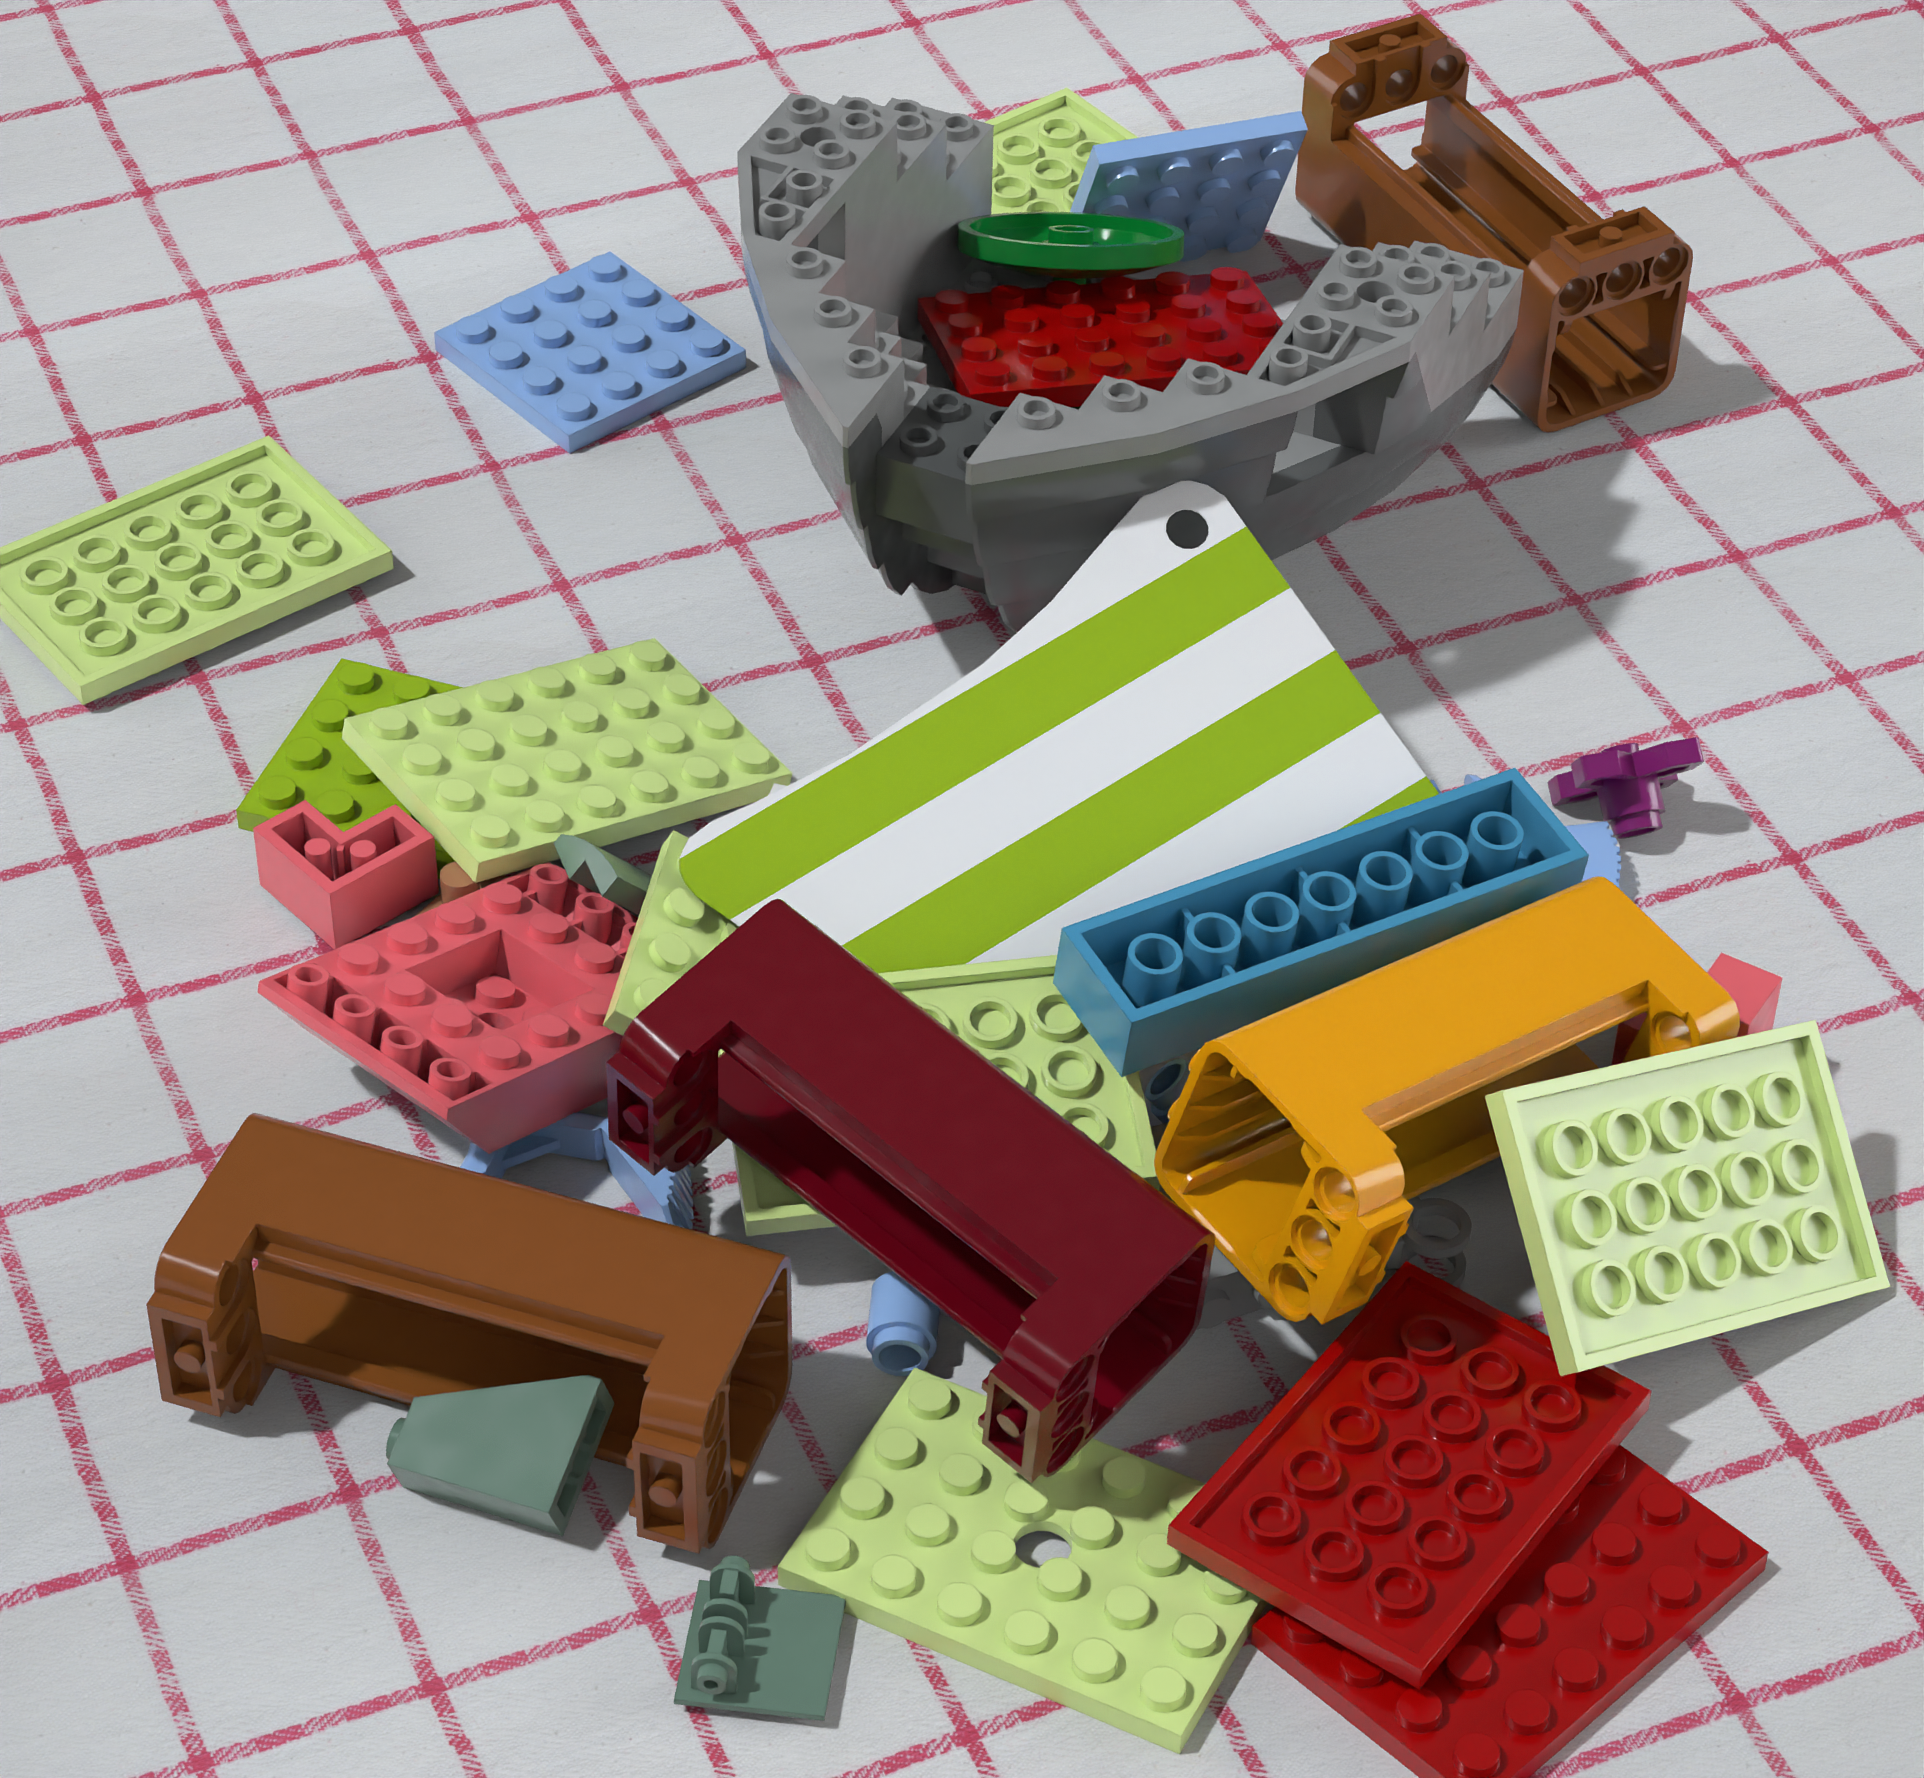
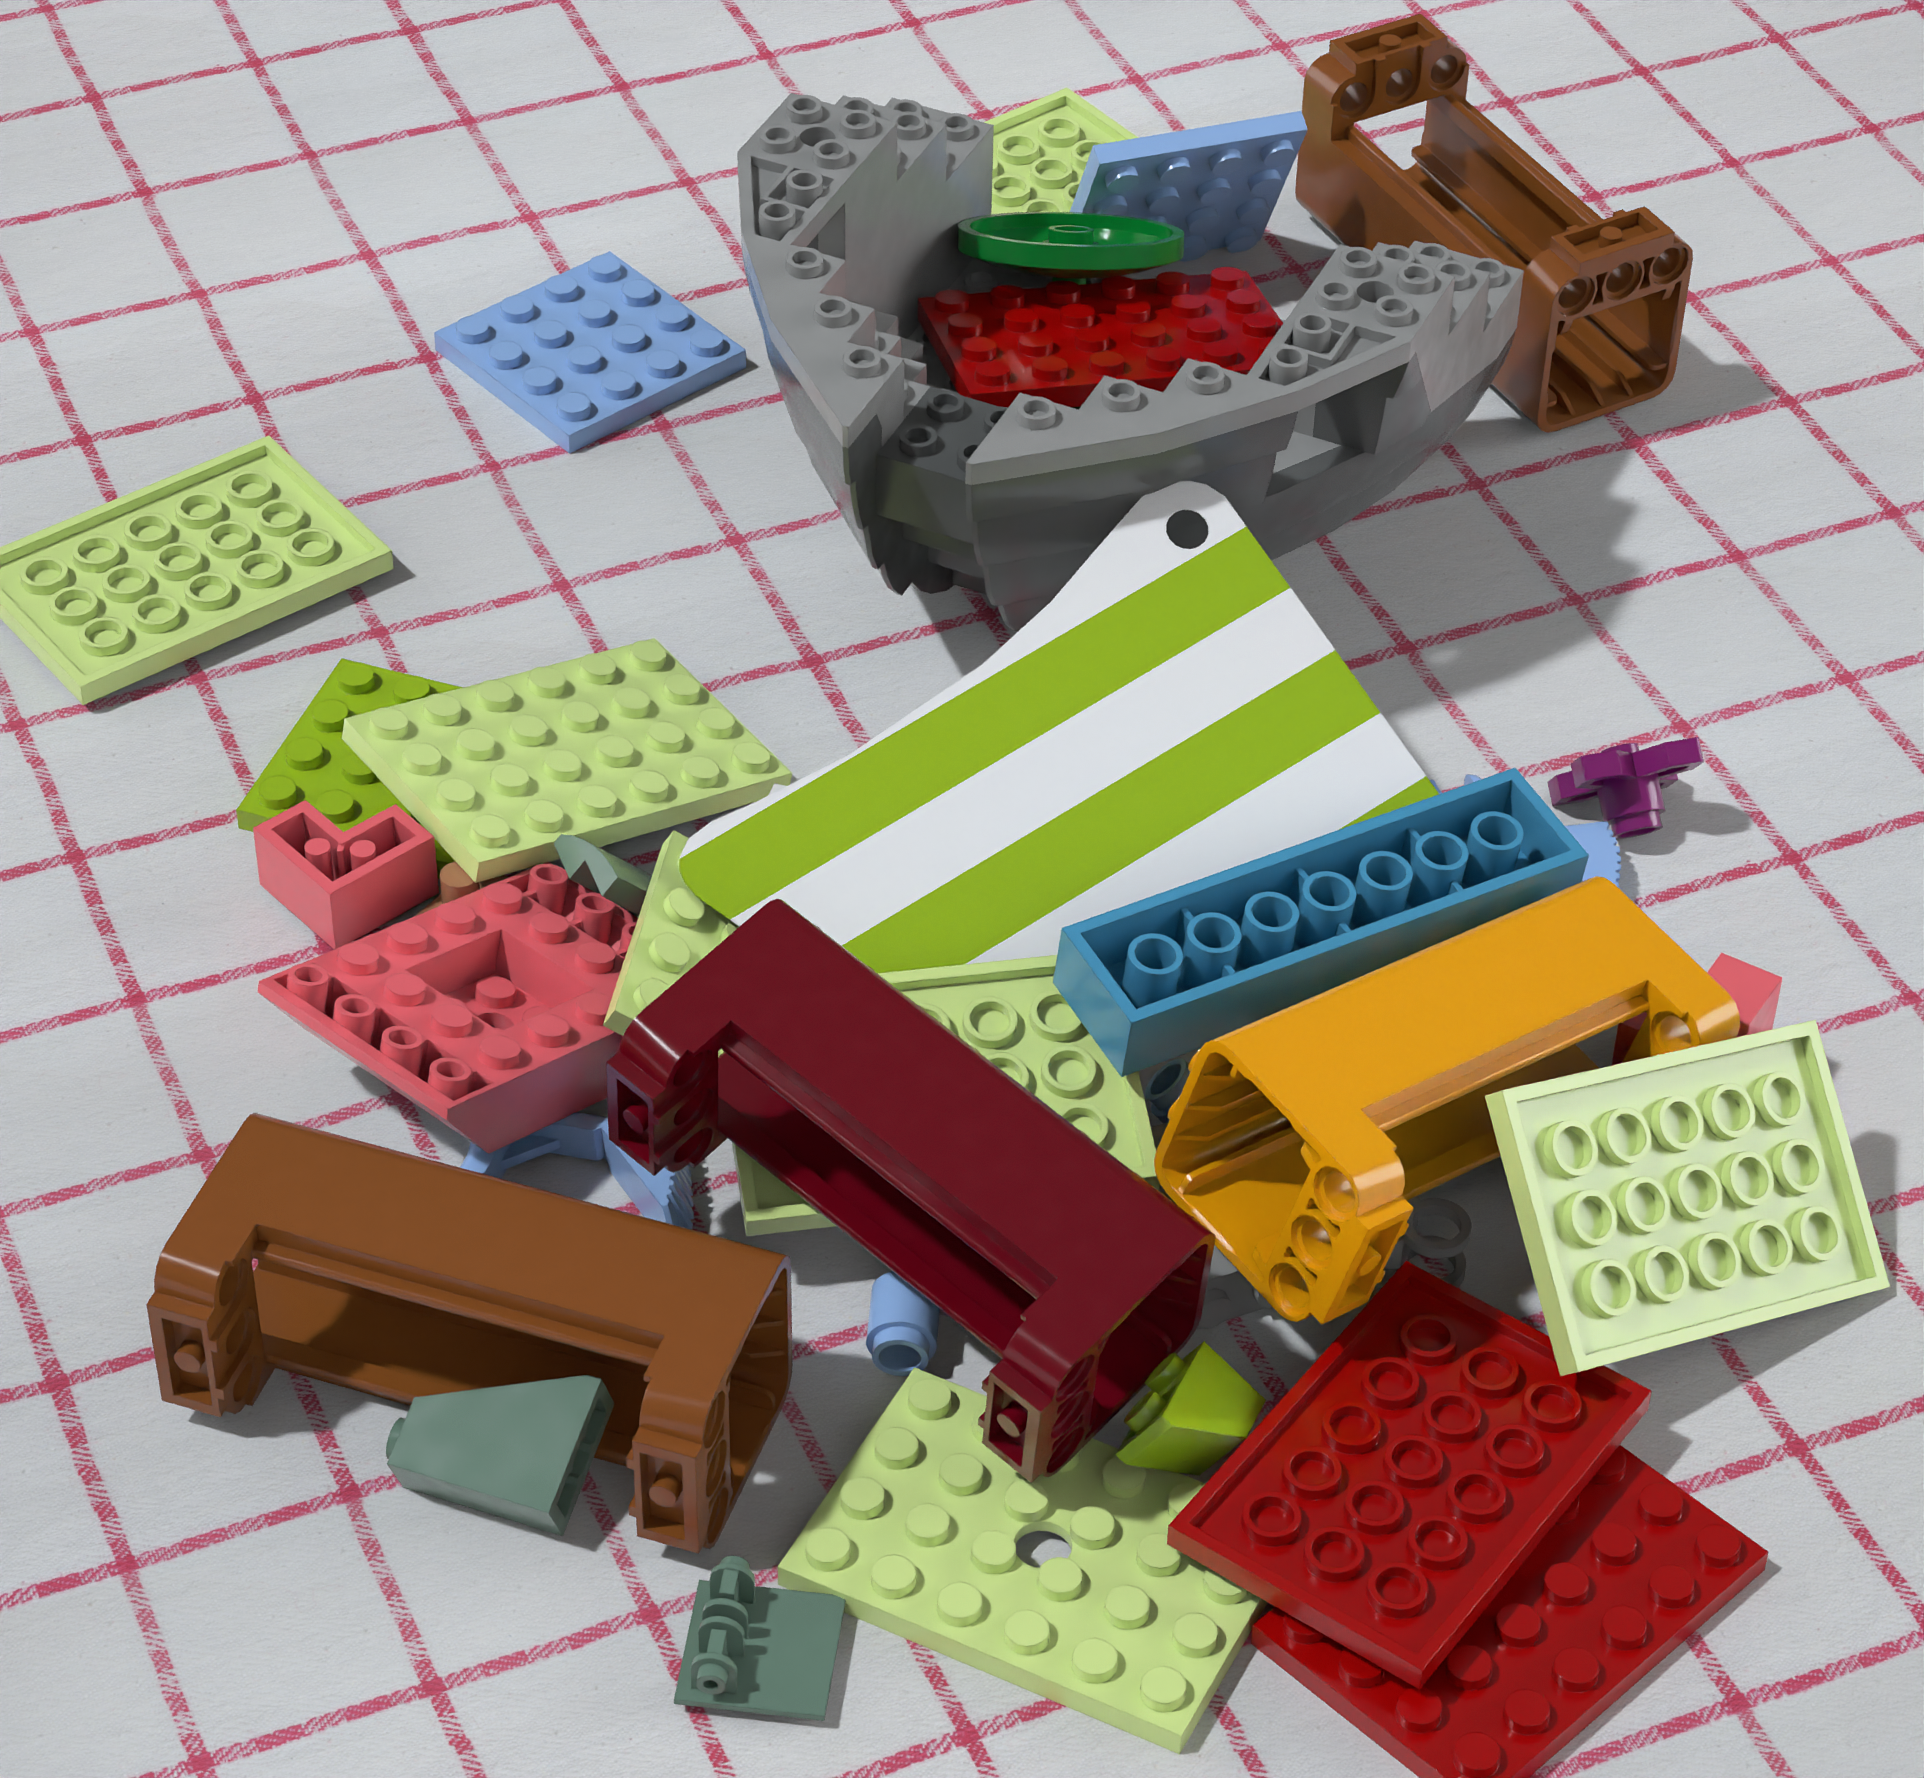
none -> lime slope [1115,1341,1266,1476]

